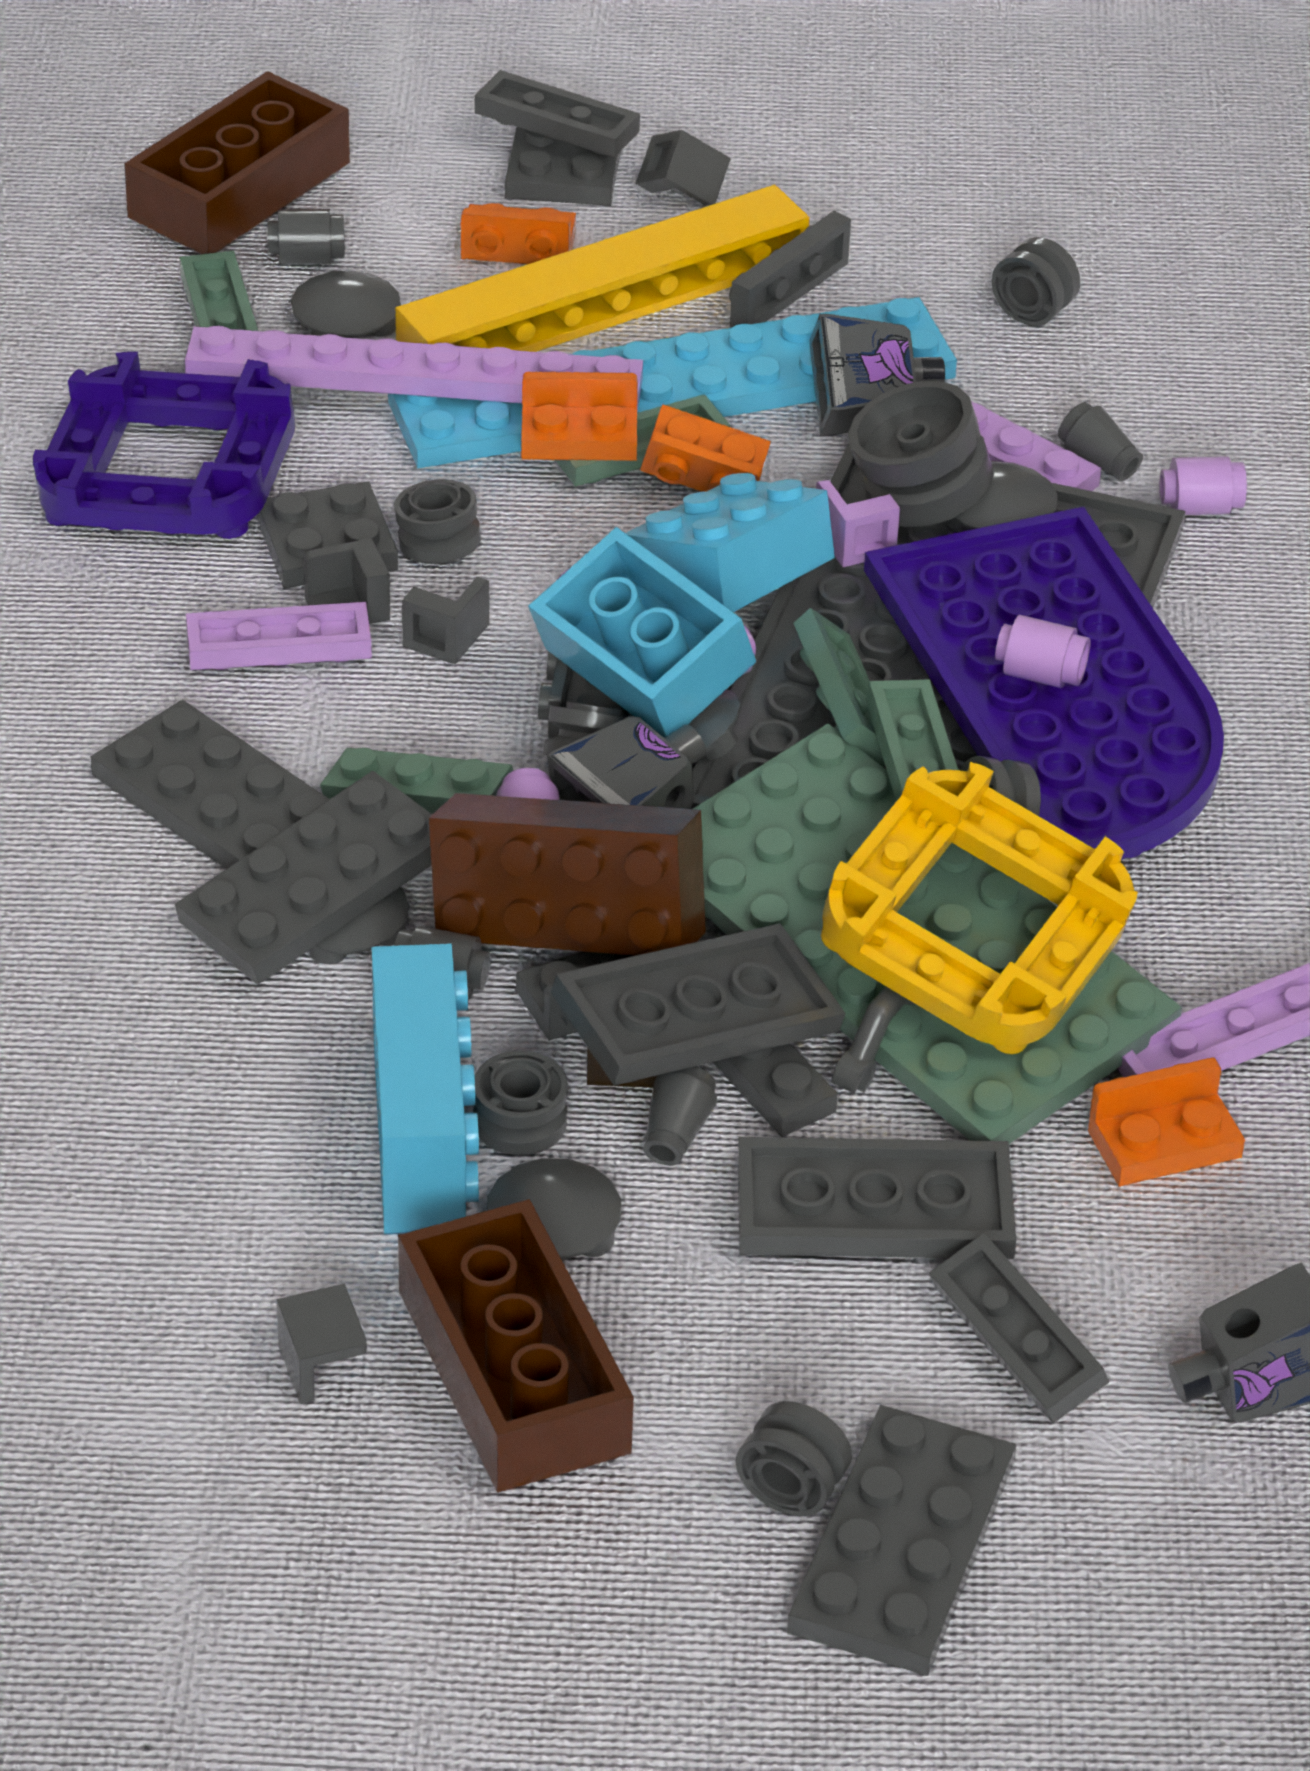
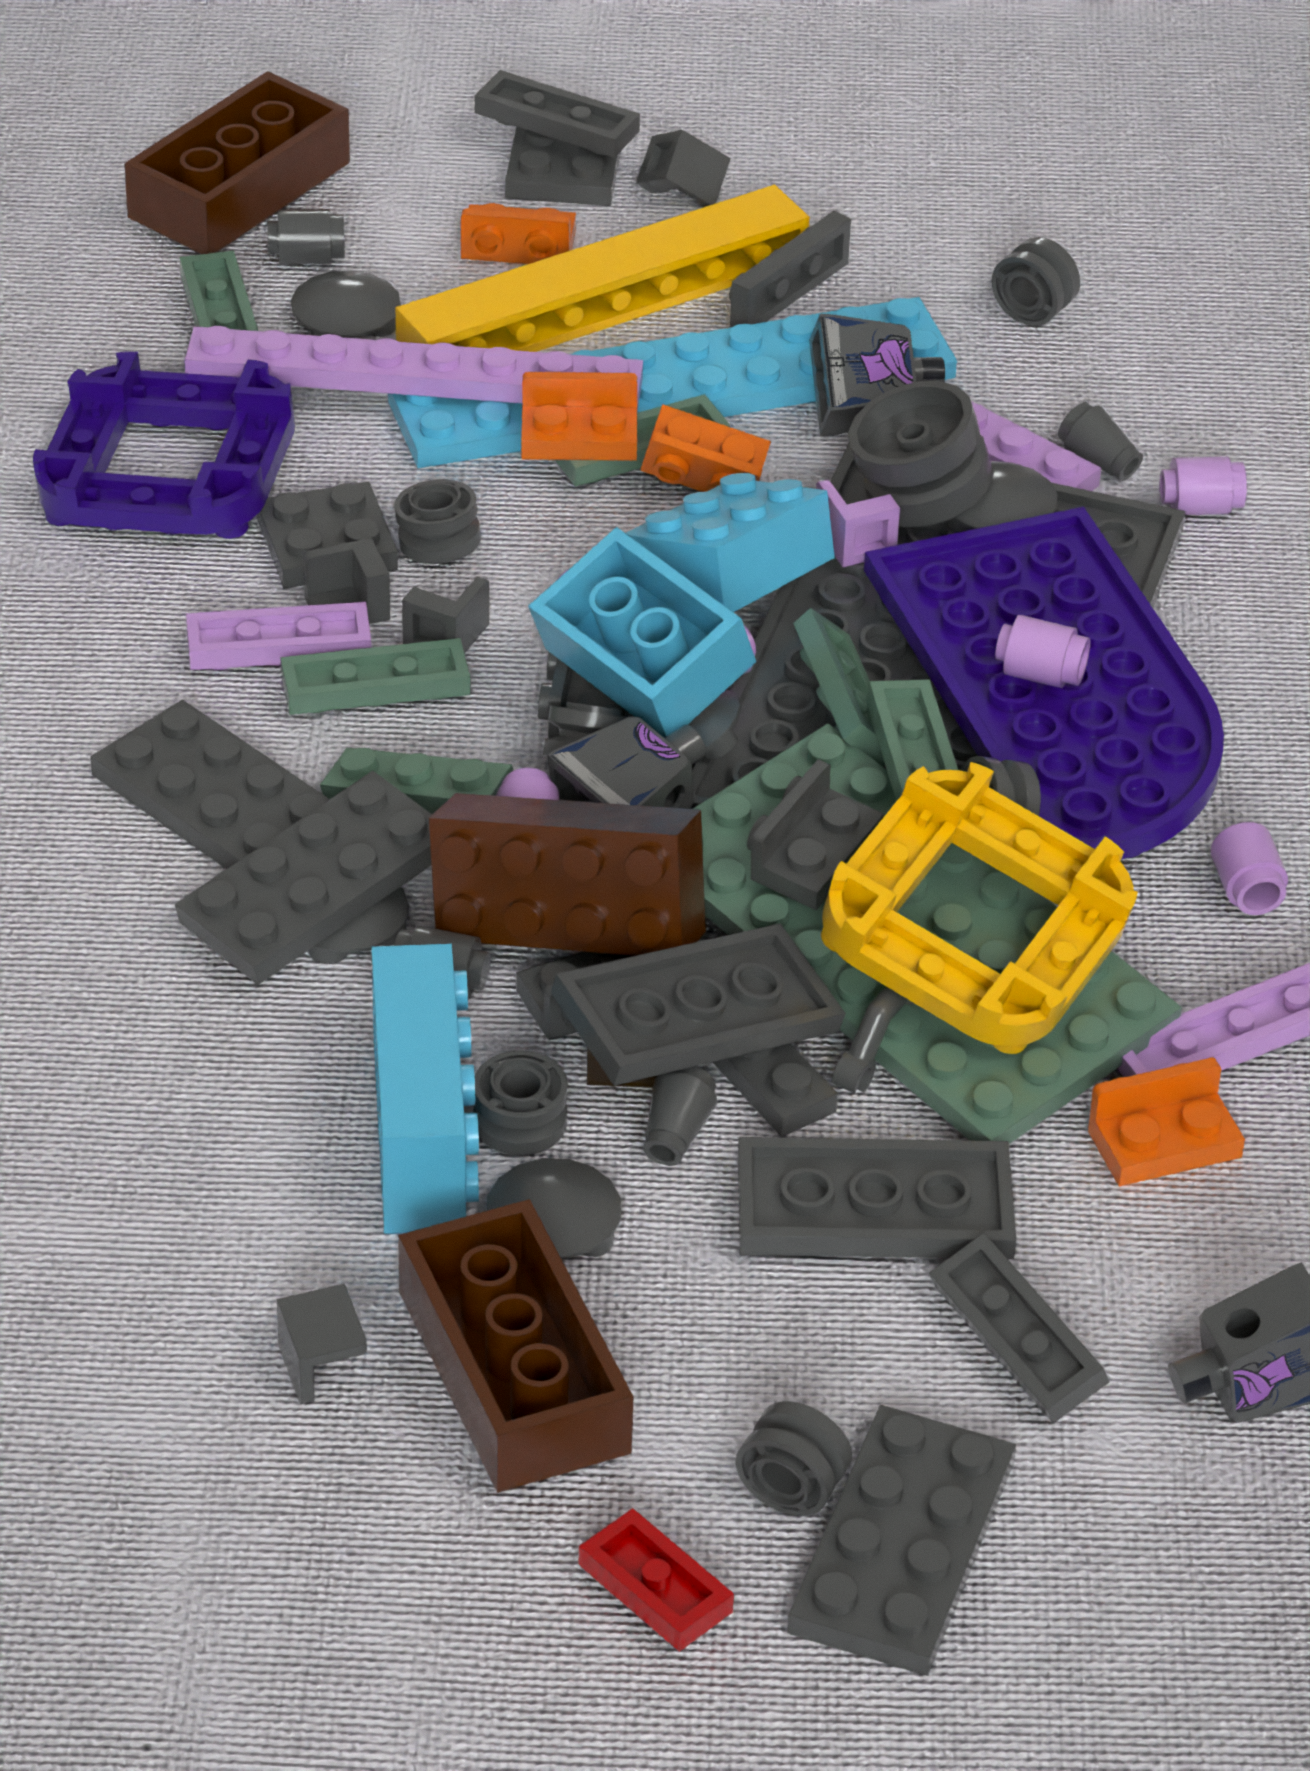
none -> sand green plate [280,638,470,715]
none -> red plate [578,1508,734,1652]
none -> dark grey bracket [747,759,884,910]
none -> lavender brick [1210,822,1288,915]

